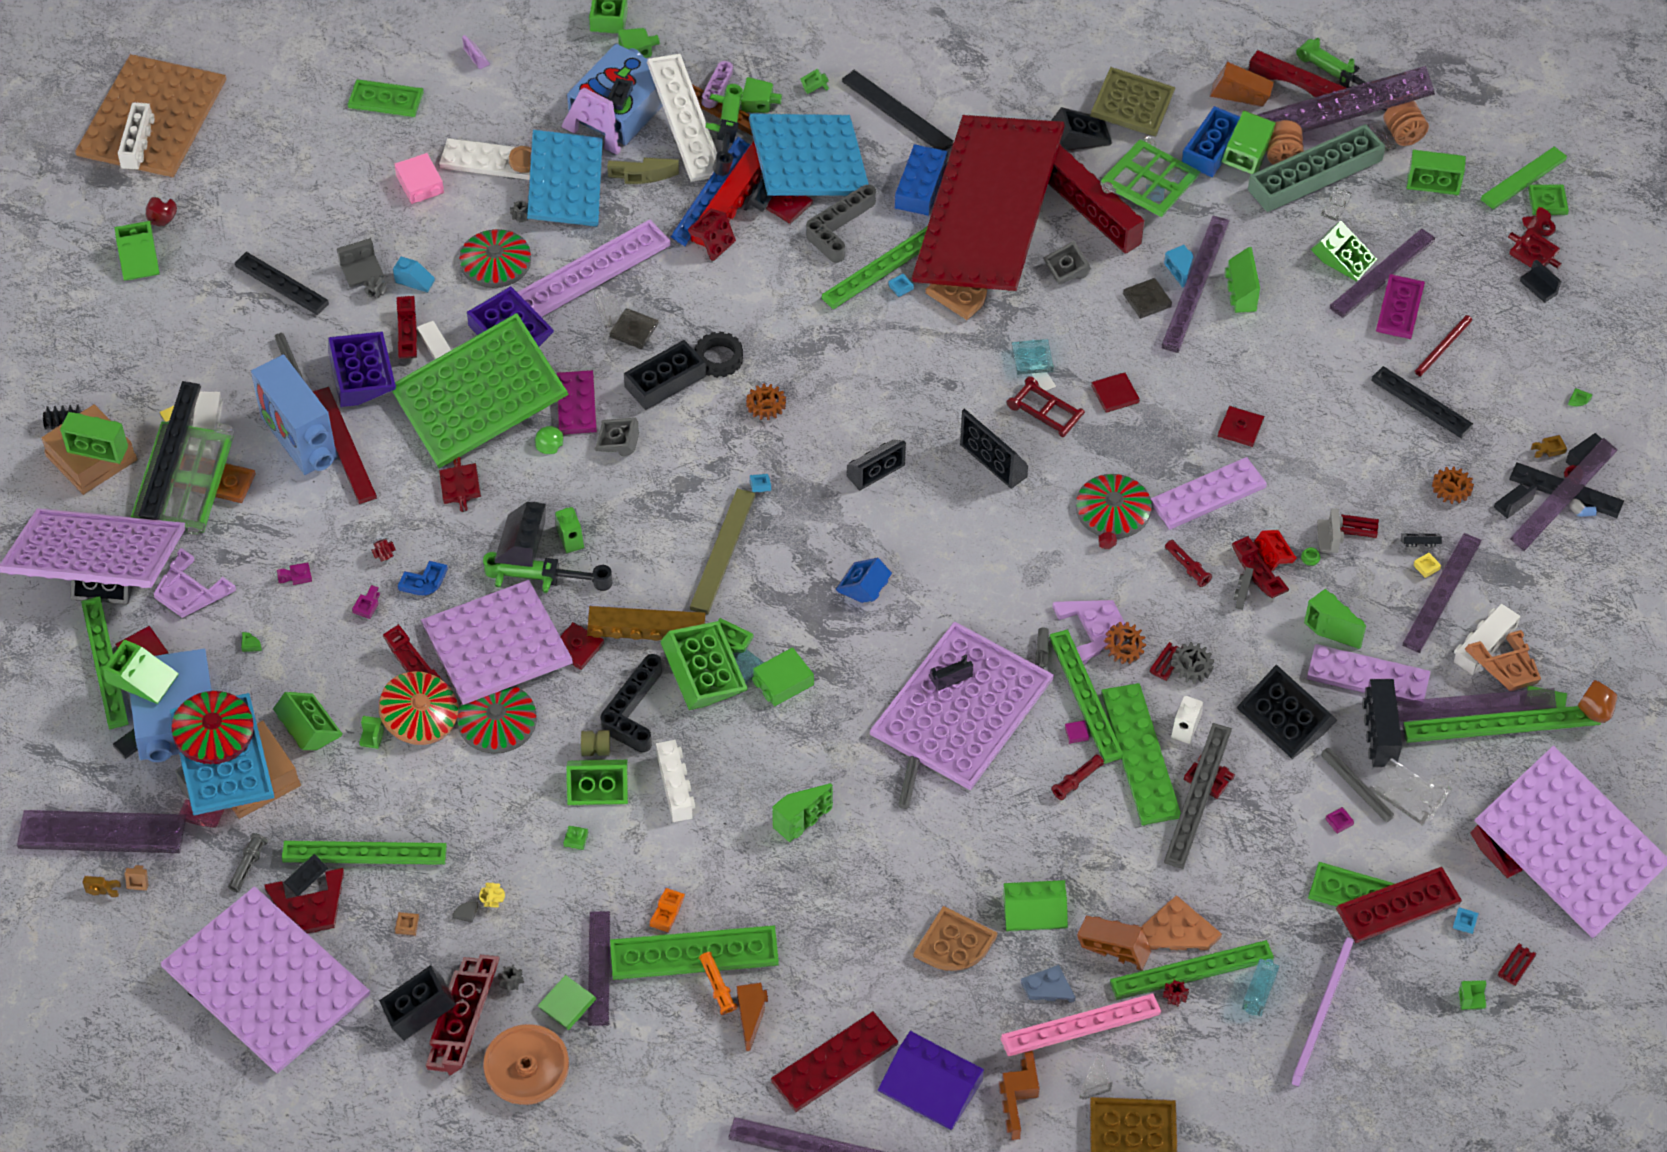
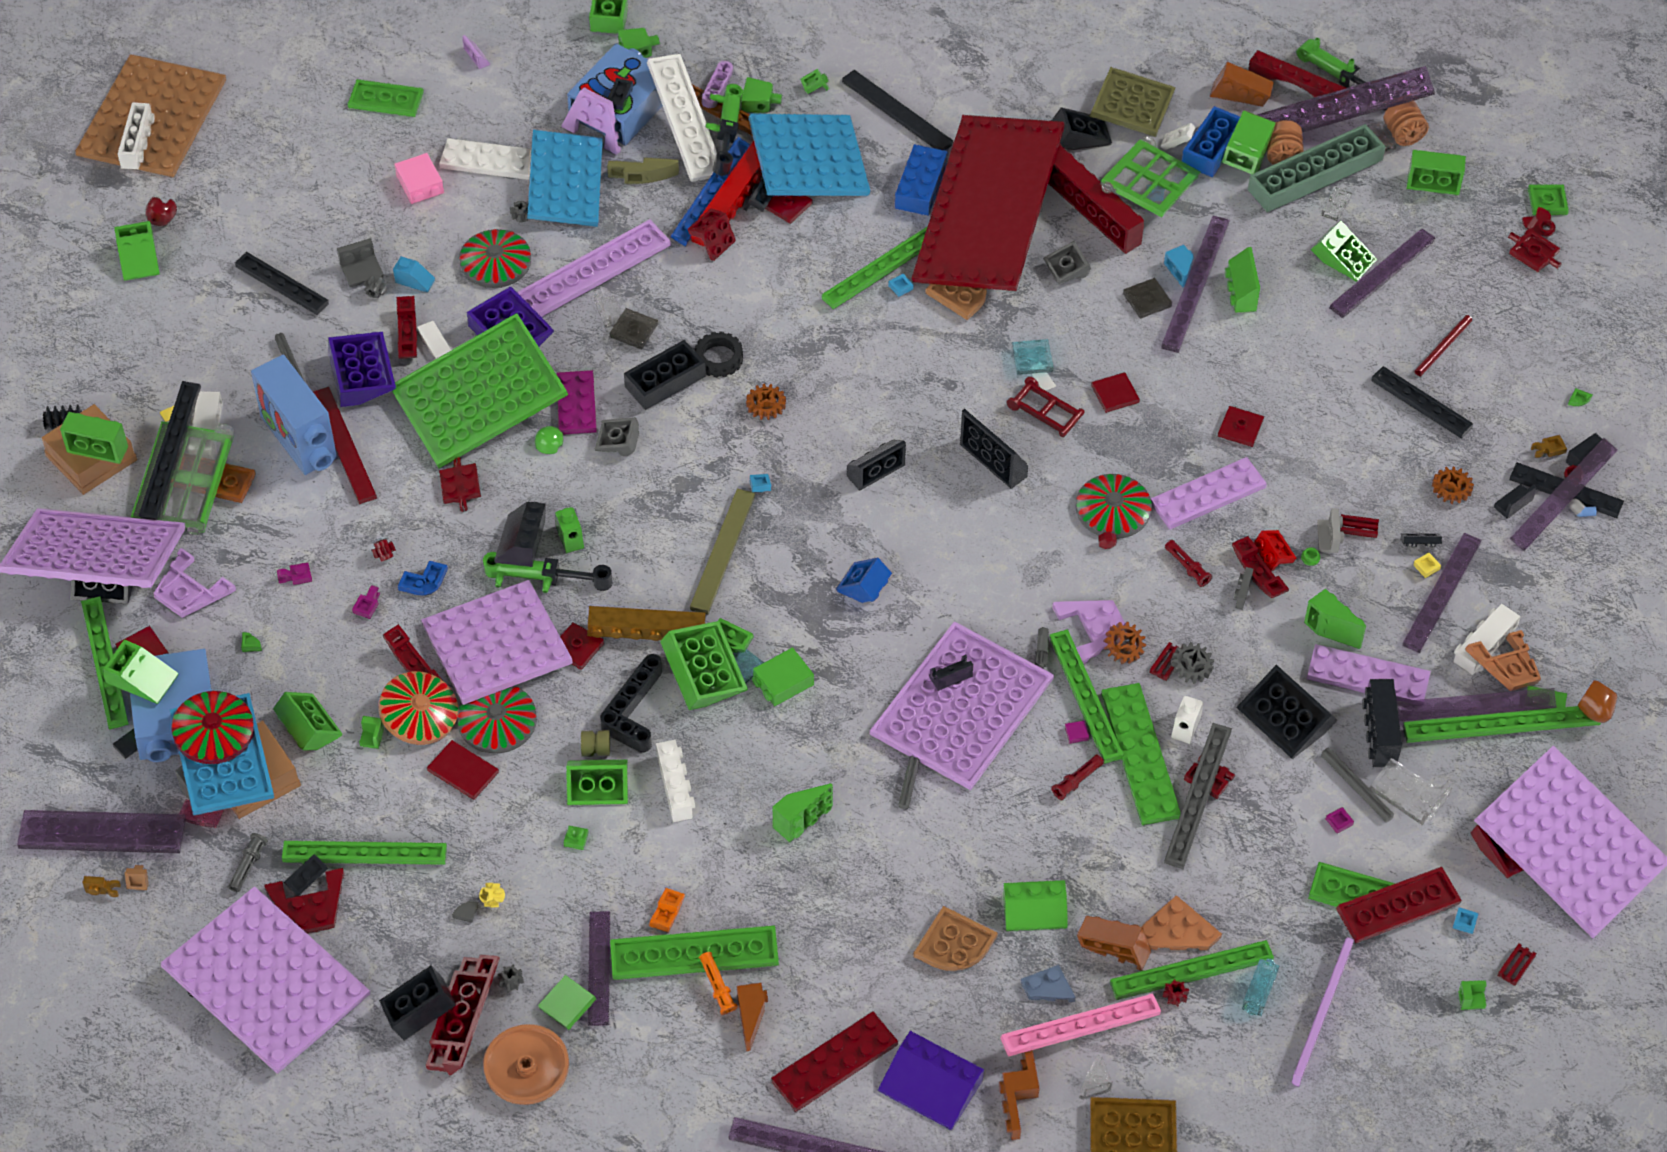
medium nougat tile [395,912,419,935] -> none
medium nougat piece [509,146,531,173] -> none
dark grey beam [806,184,876,263] -> none
magenta plate [1376,274,1425,339] -> none
bright green tile [1481,146,1567,210] -> none
black panel [1520,260,1561,303] -> none
none -> dark red tile [427,740,499,800]
none -> white plate [1161,123,1195,150]

